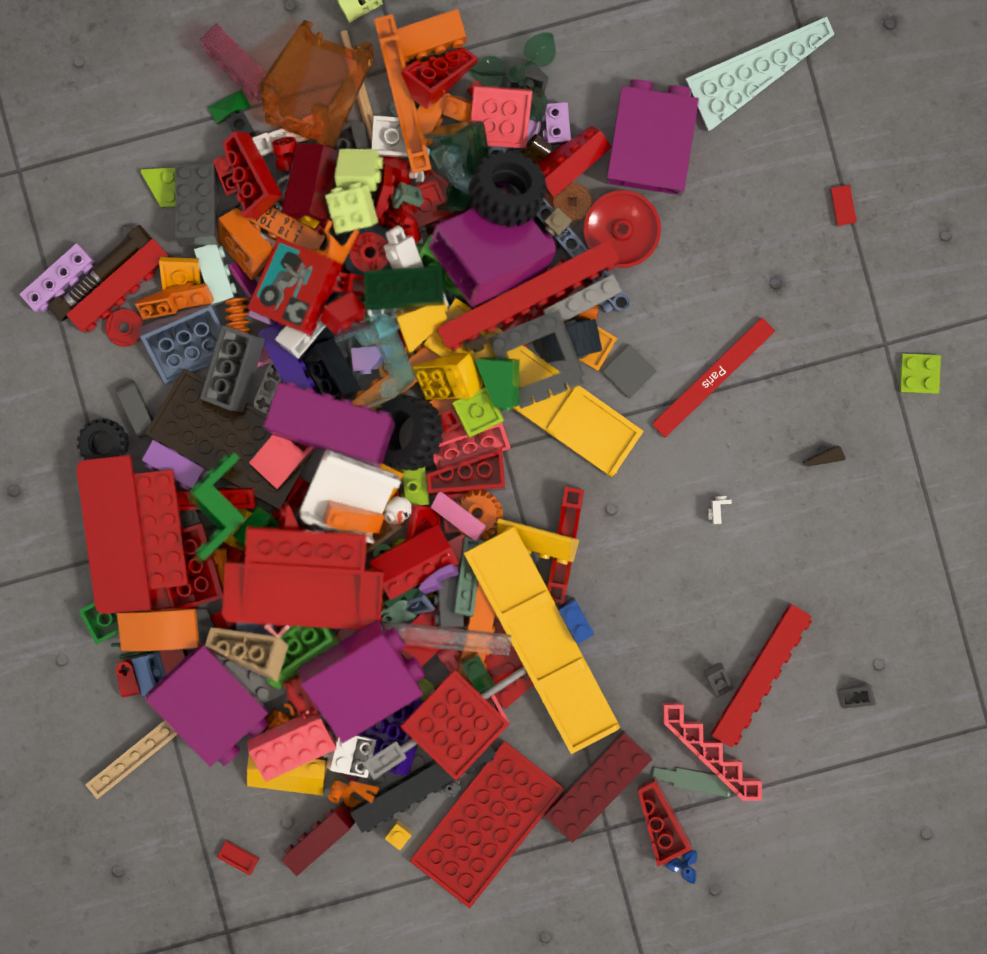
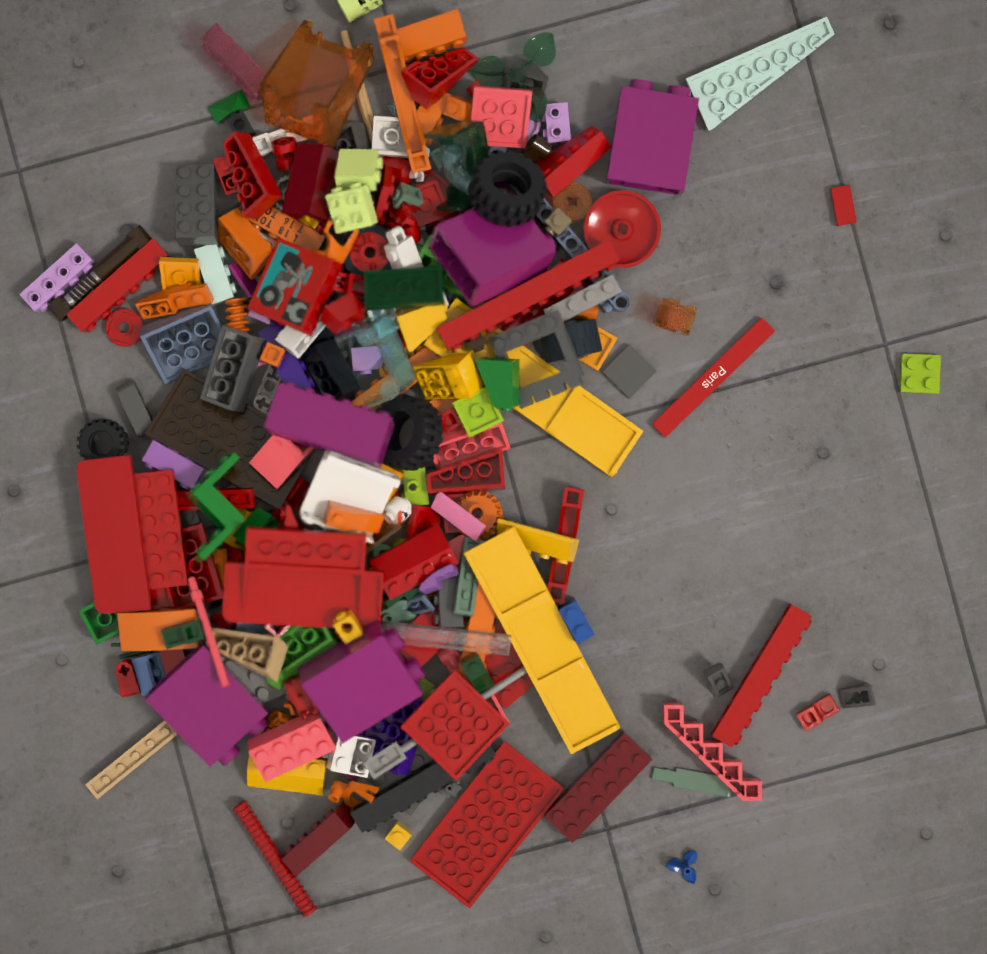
lime wing [141,168,175,208] -> none
red tile [217,839,260,876] -> none
red wedge [638,777,692,867] -> none
white bracket [708,496,732,524] -> none
dark brown slope [802,446,846,466] -> none
none -> dark green slope [161,620,205,649]
none -> coral bar [188,577,229,687]
none -> clear smoke tile [206,598,223,616]
none -> red piece [232,800,317,917]
none -> orange plate [260,342,286,368]
none -> yellow brick [333,609,363,644]
none -> clear orange brick [653,298,697,336]
none -> red slope [796,693,840,731]

